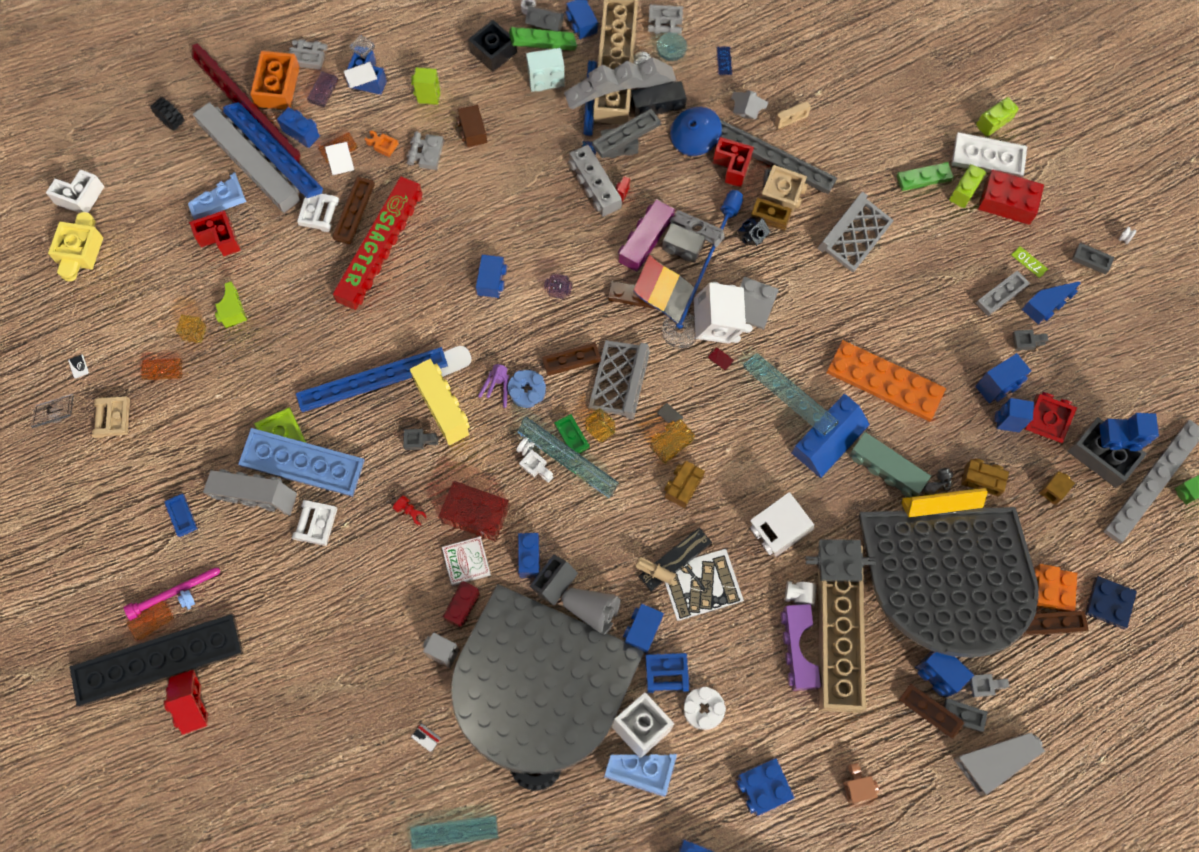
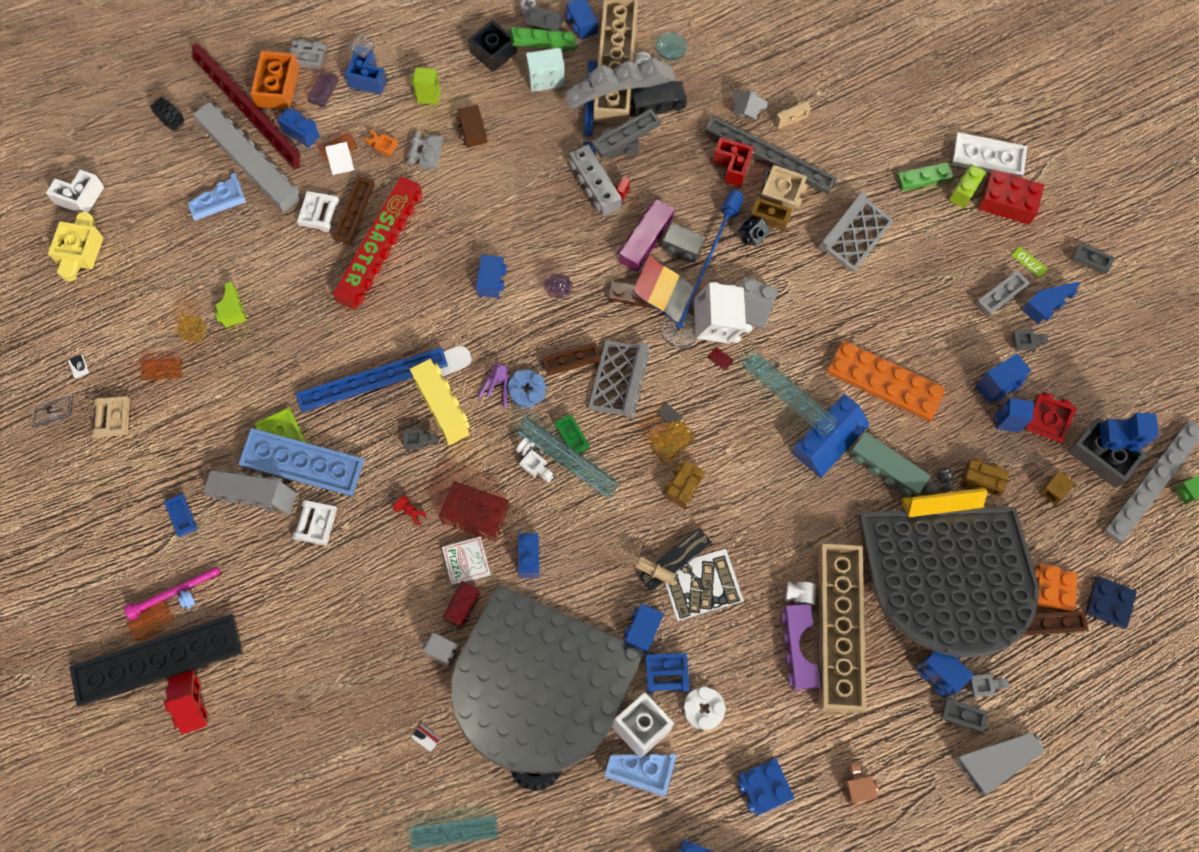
red brick [189,210,241,256] -> none
blue plate [223,102,323,199] -> none
white sticker [343,62,377,88] -> none
dark grey brick [530,554,578,605] -> none
light grey cone [562,588,620,634] -> none
clear yellow panel [585,408,615,442] -> none
light grey plate [648,5,683,35] -> none
blue dish [670,107,722,156] -> none
light grey piece [670,211,724,247] -> none
clear blue sticker [717,47,733,75] -> none
white container [750,492,814,557] -> none
dark grey plate [805,540,876,582] -> none
reddish brown plate [899,683,965,740] -> none
lime brick [976,97,1019,137] -> none
white bush [1119,226,1136,245] -> none

